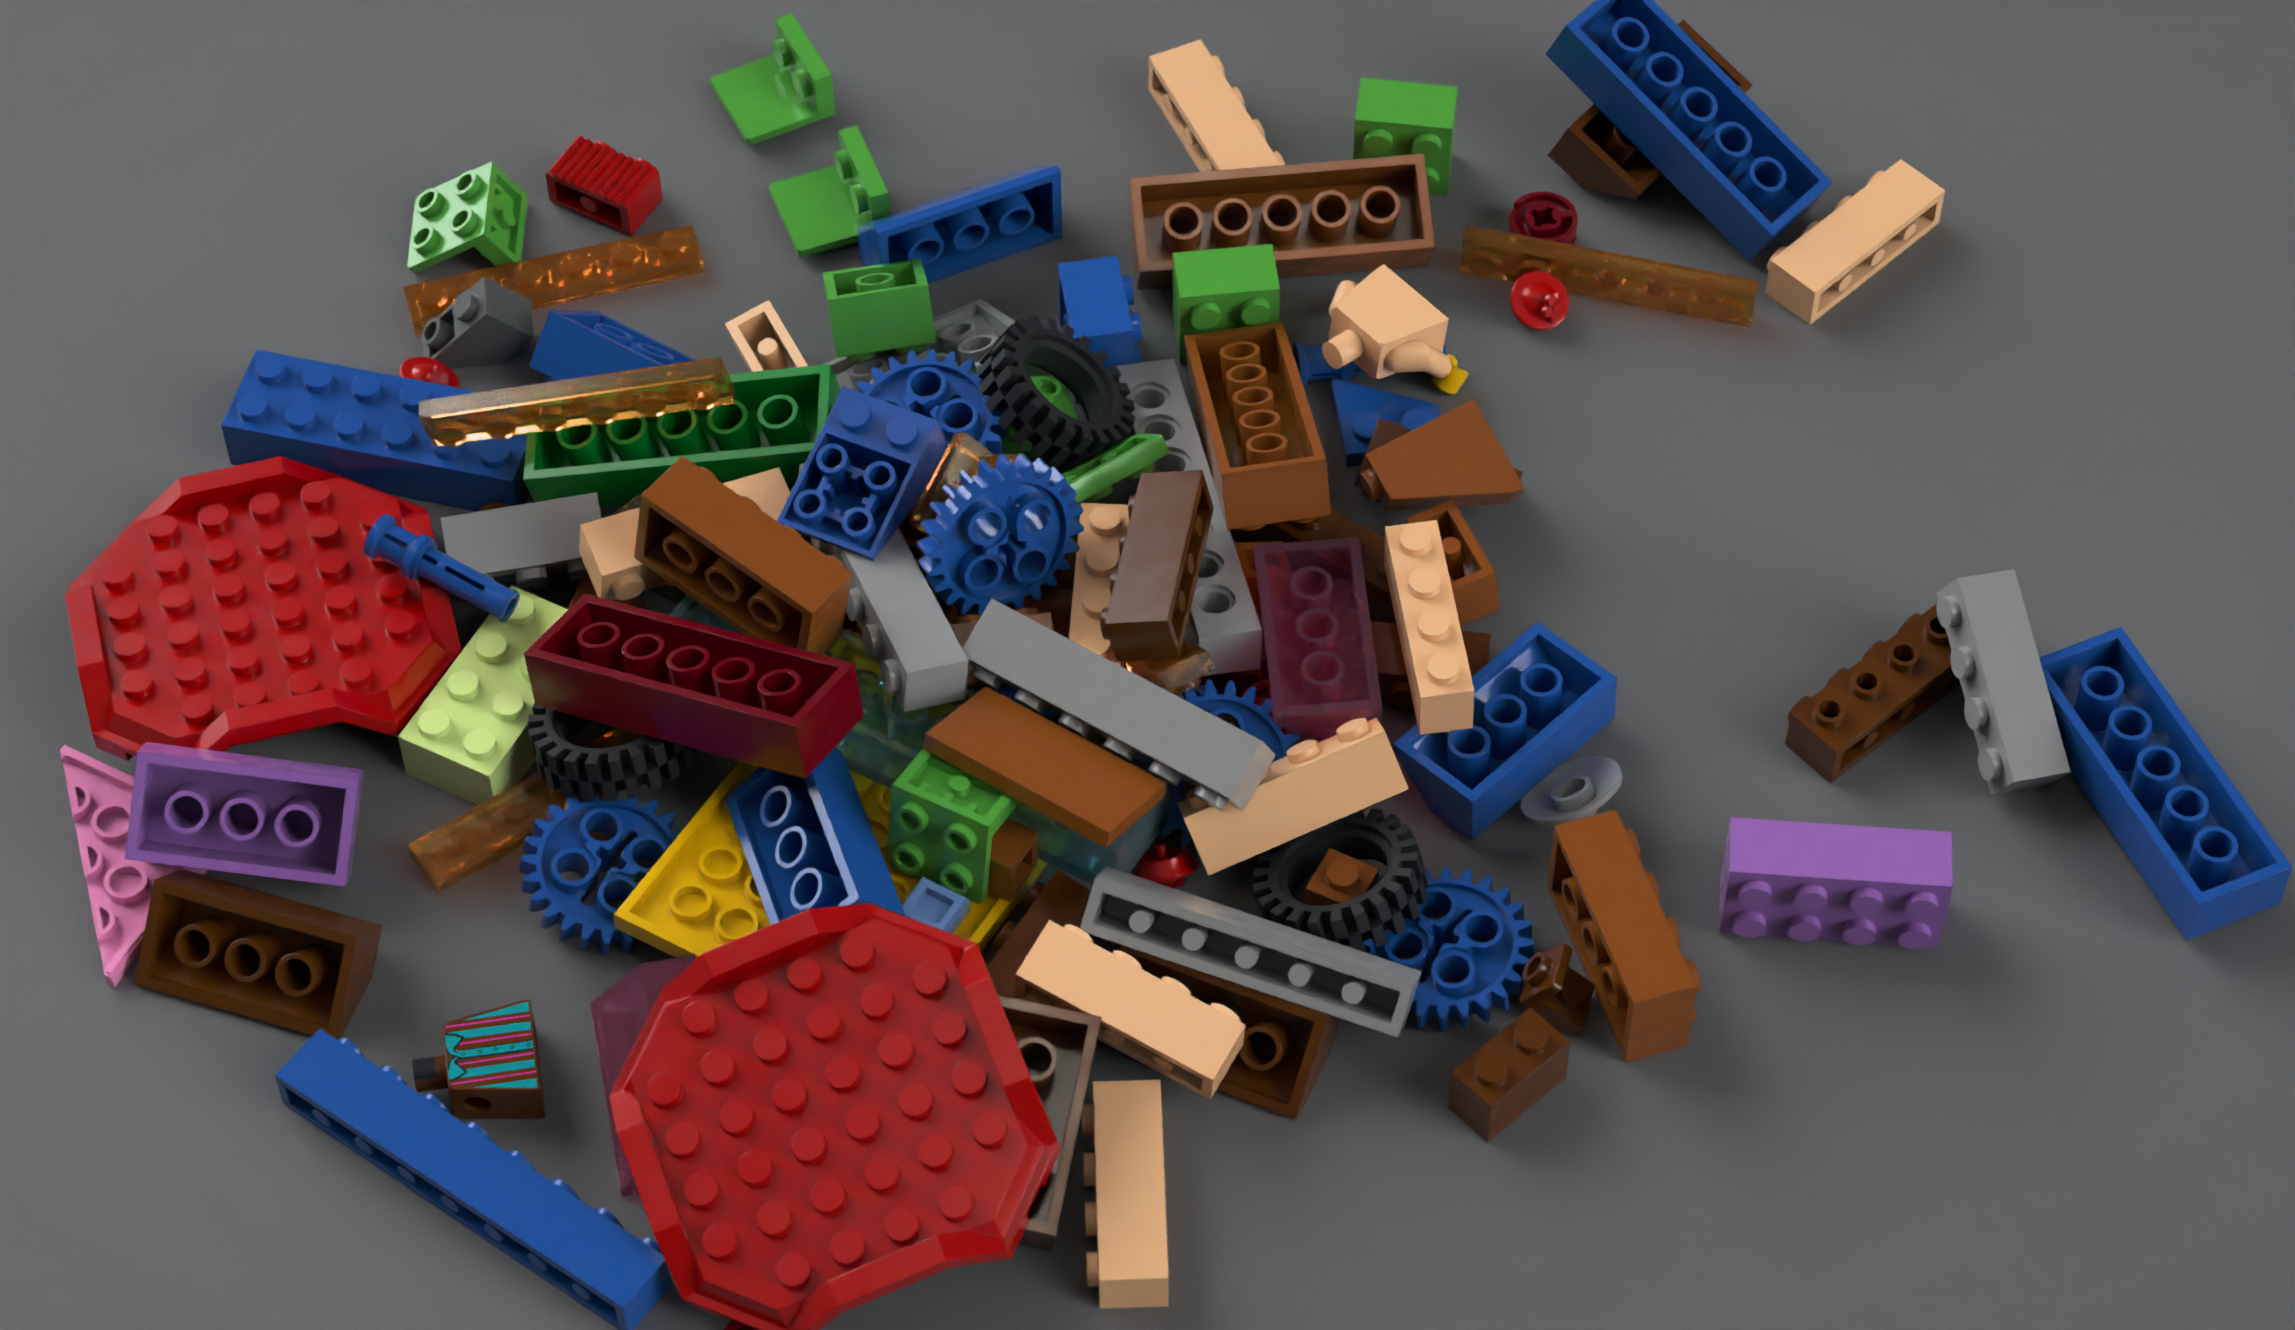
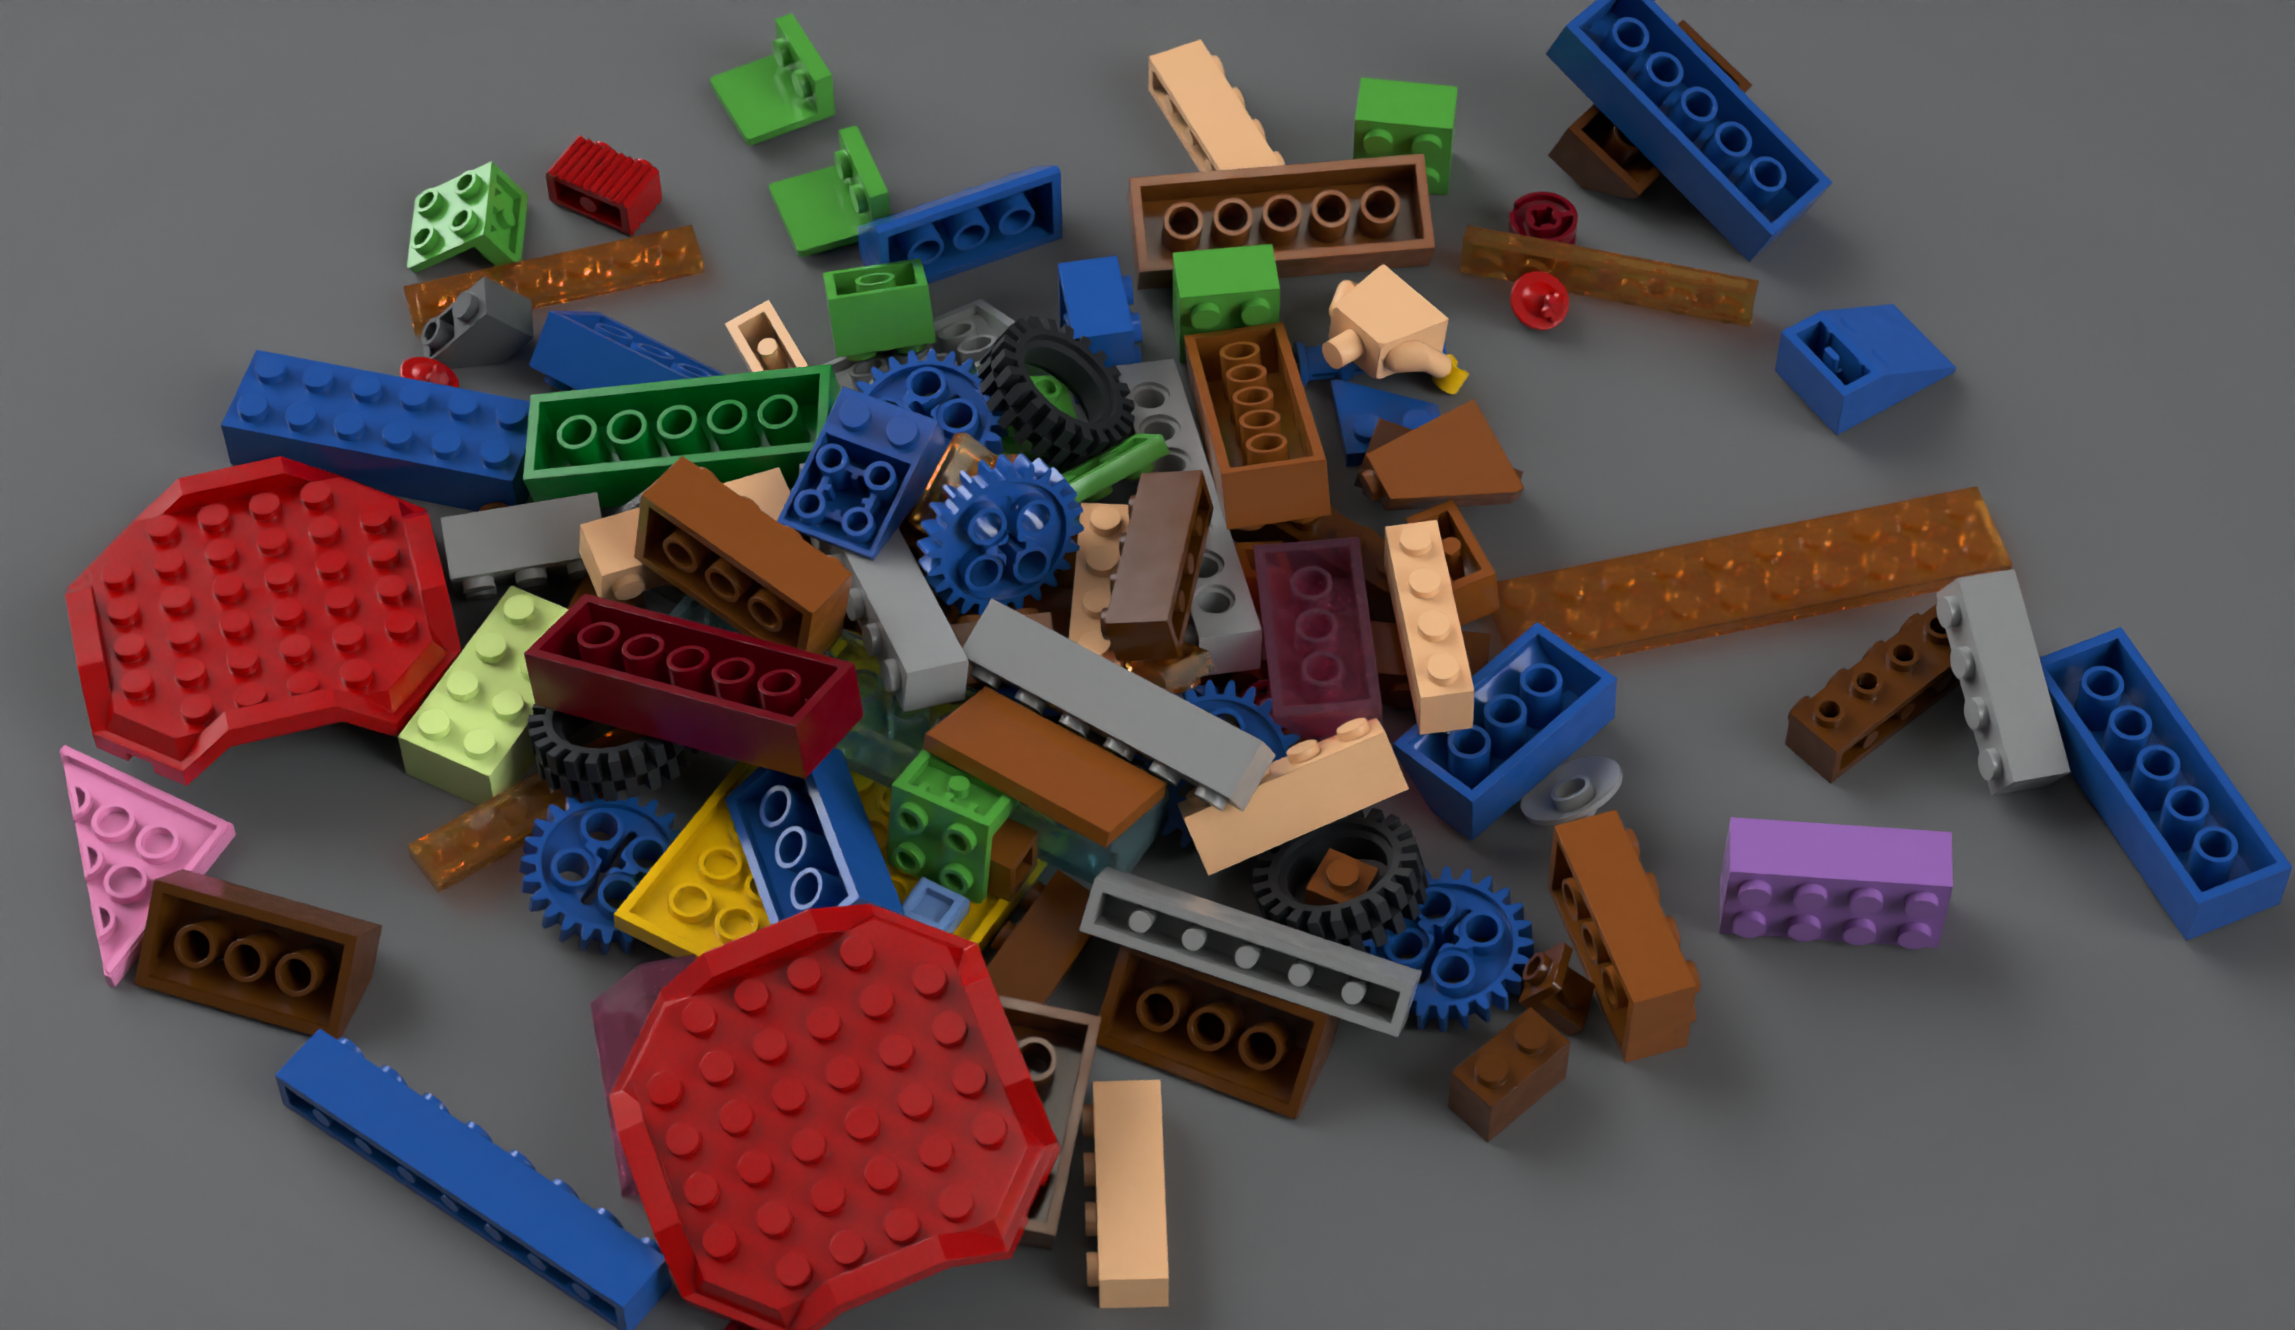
medium lavender brick [125,742,364,887] -> none
blue pin [363,514,520,622] -> none
reddish brown torso [412,999,546,1119] -> none
clear orange plate [418,357,734,447] -> none
light nougat brick [1015,920,1246,1100] -> none
red hat [1133,843,1199,889] -> none
light nougat brick [1765,159,1945,325] -> none
none -> clear orange plate [1492,486,2012,661]
none -> blue slope [1775,304,1956,435]

